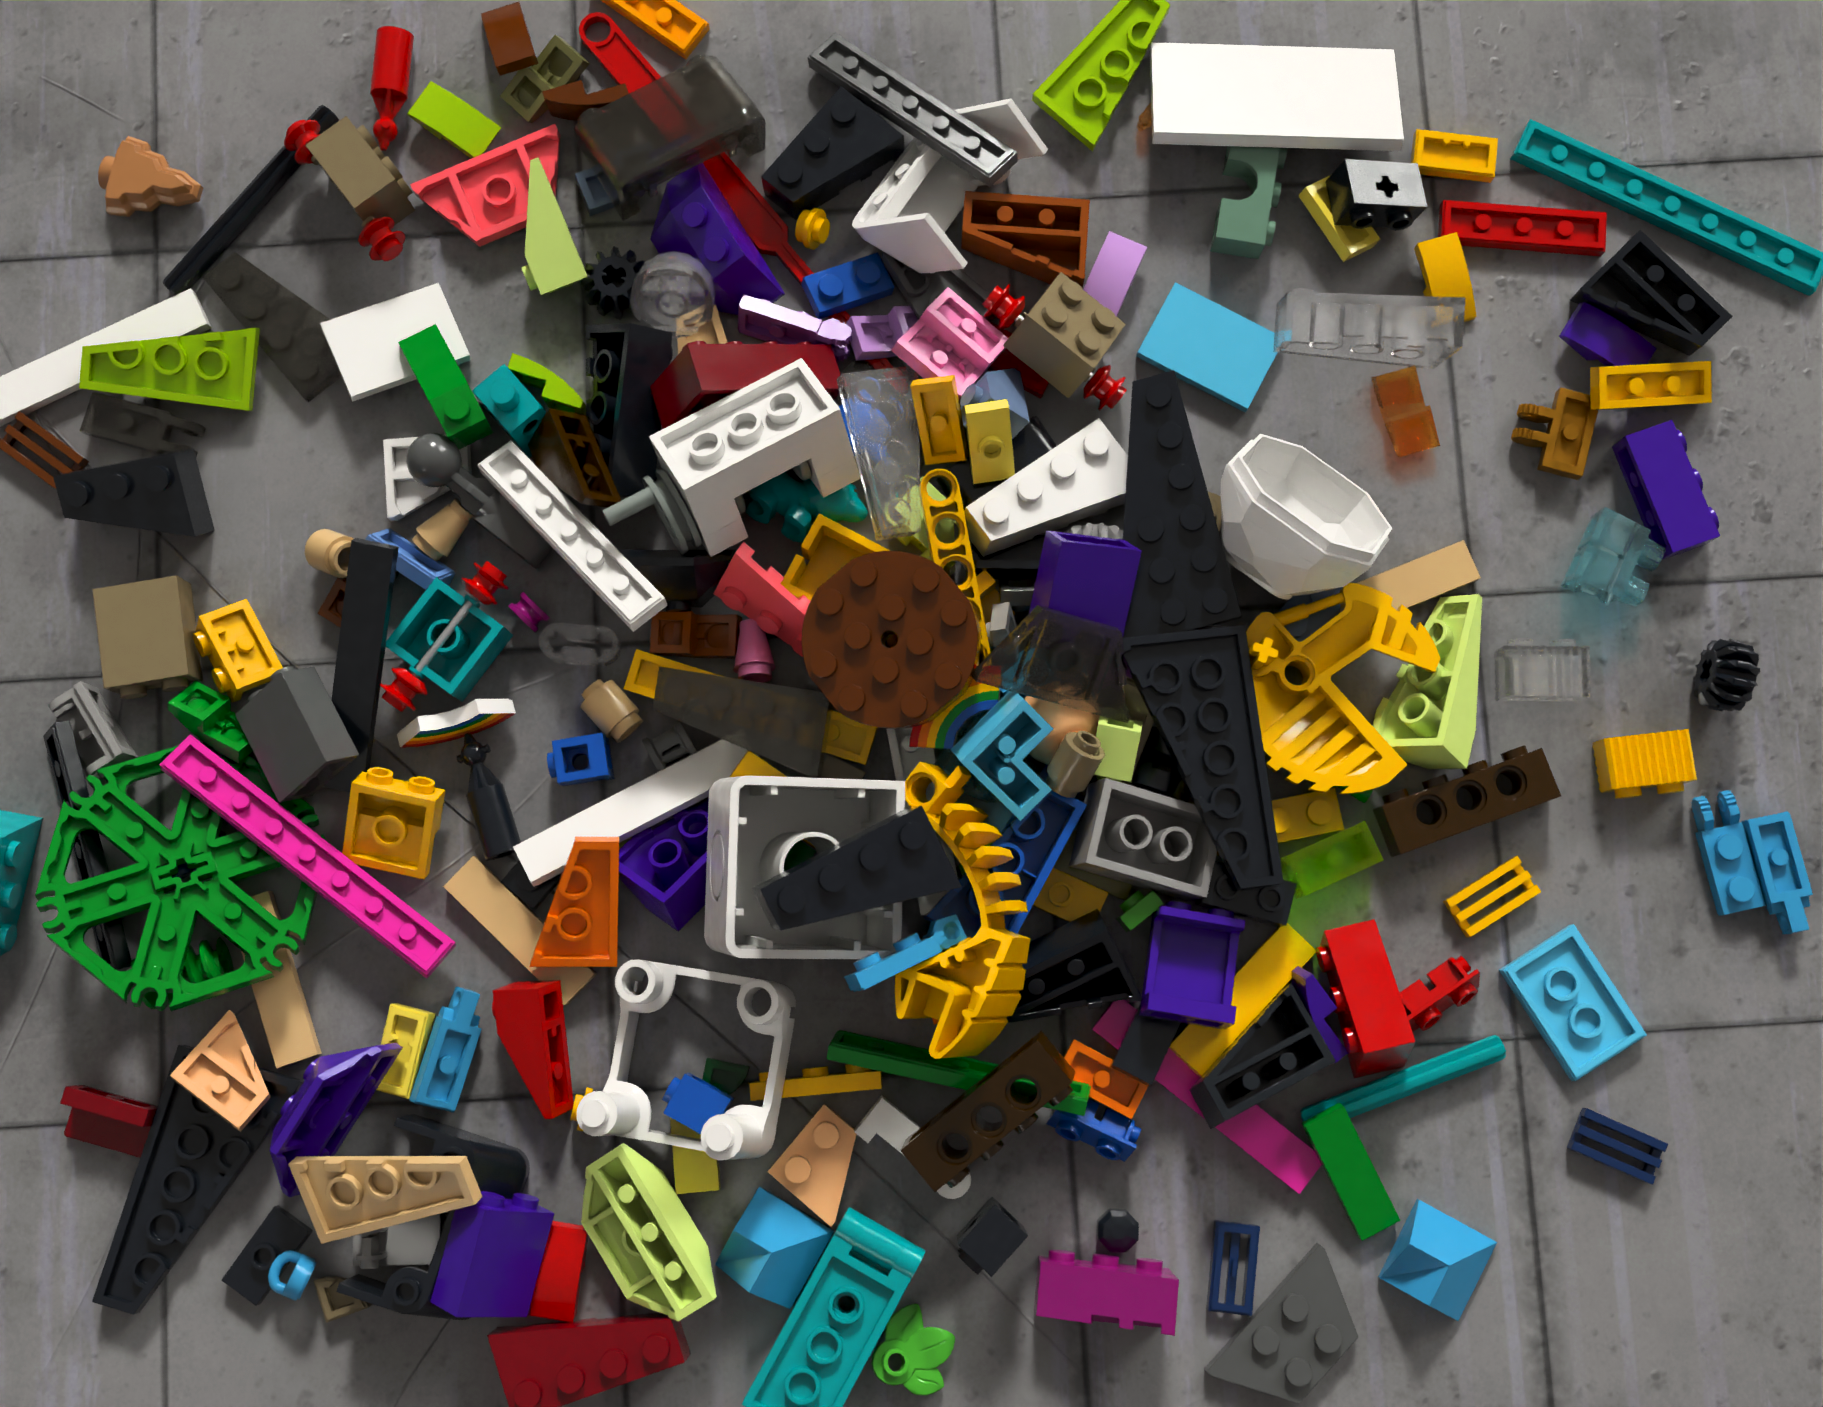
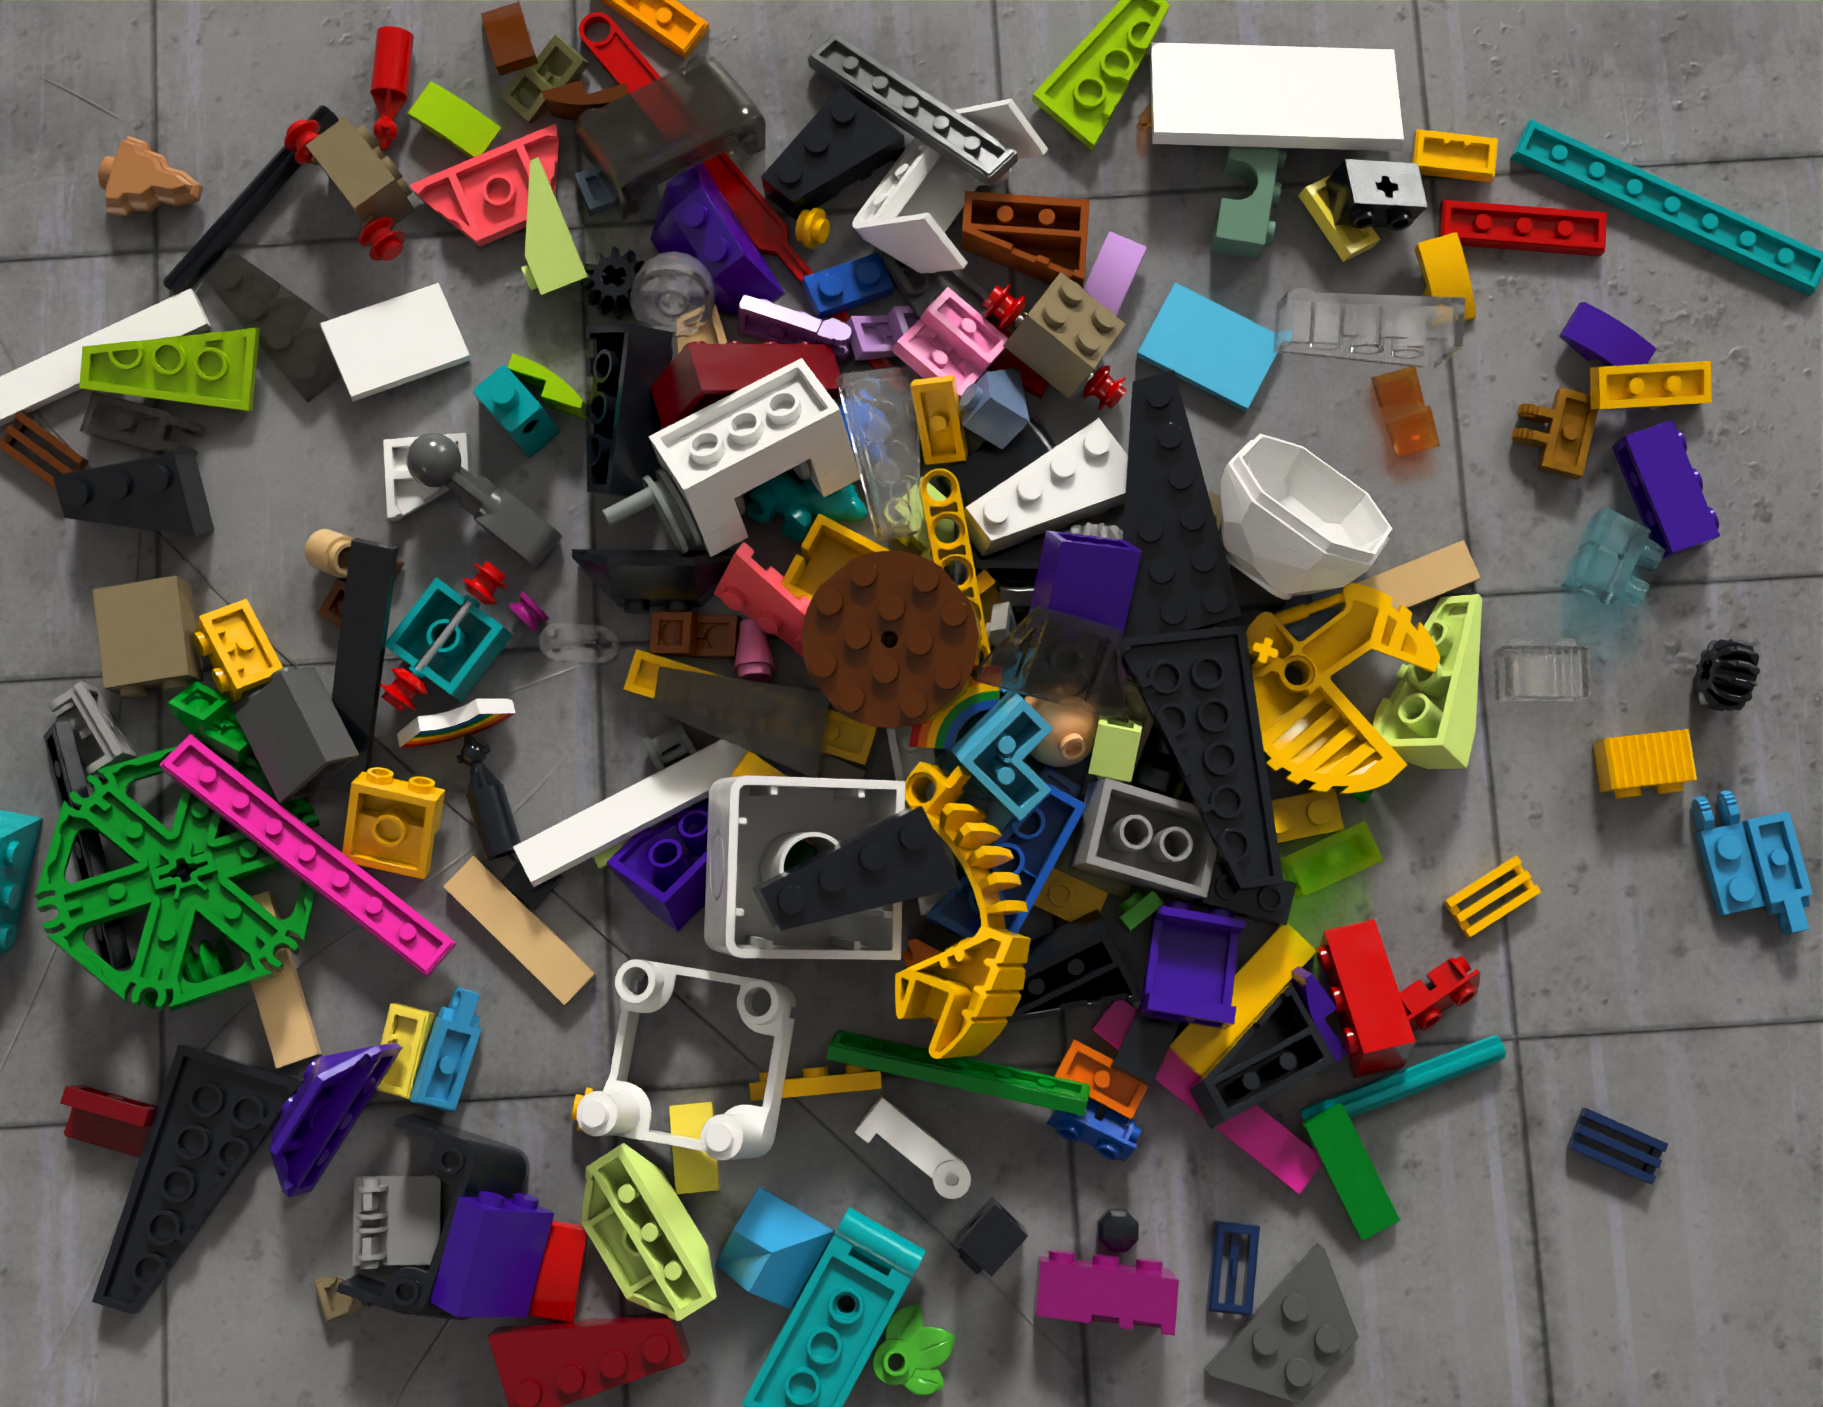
light nougat wing [170,1010,271,1132] -> none
black plate [222,1205,313,1306] -> none
dark azure tile [268,1250,317,1301] -> none
tan wing [288,1156,483,1244] -> none
medium blue tile [365,528,456,590] -> none
green slope [398,324,493,450] -> none
tan cone [412,499,473,561] -> none
white tile [477,440,667,632] -> none
red slope [492,980,574,1119] -> none
dark brown slope [528,408,621,508] -> none
orange wing [530,837,619,967] -> none
blue brick [547,733,615,786] -> none
tan brick [580,679,643,743] -> none
blue brick [662,1072,734,1134] -> none
dark green tile [702,1058,750,1095] -> none
light nougat wing [767,1103,857,1227] -> none
dark azure hinge [844,914,967,992] -> none
dark brown brick [900,1031,1075,1192] -> none
light yellow plate [964,399,1015,484] -> none
dark tan brick [1046,731,1105,798] -> none
dark brown brick [1373,745,1561,857] -> none
dark azure slope [1378,1199,1497,1321] -> none
medium azure tile [1499,924,1647,1081] -> none
black wedge [1570,230,1733,356] -> none

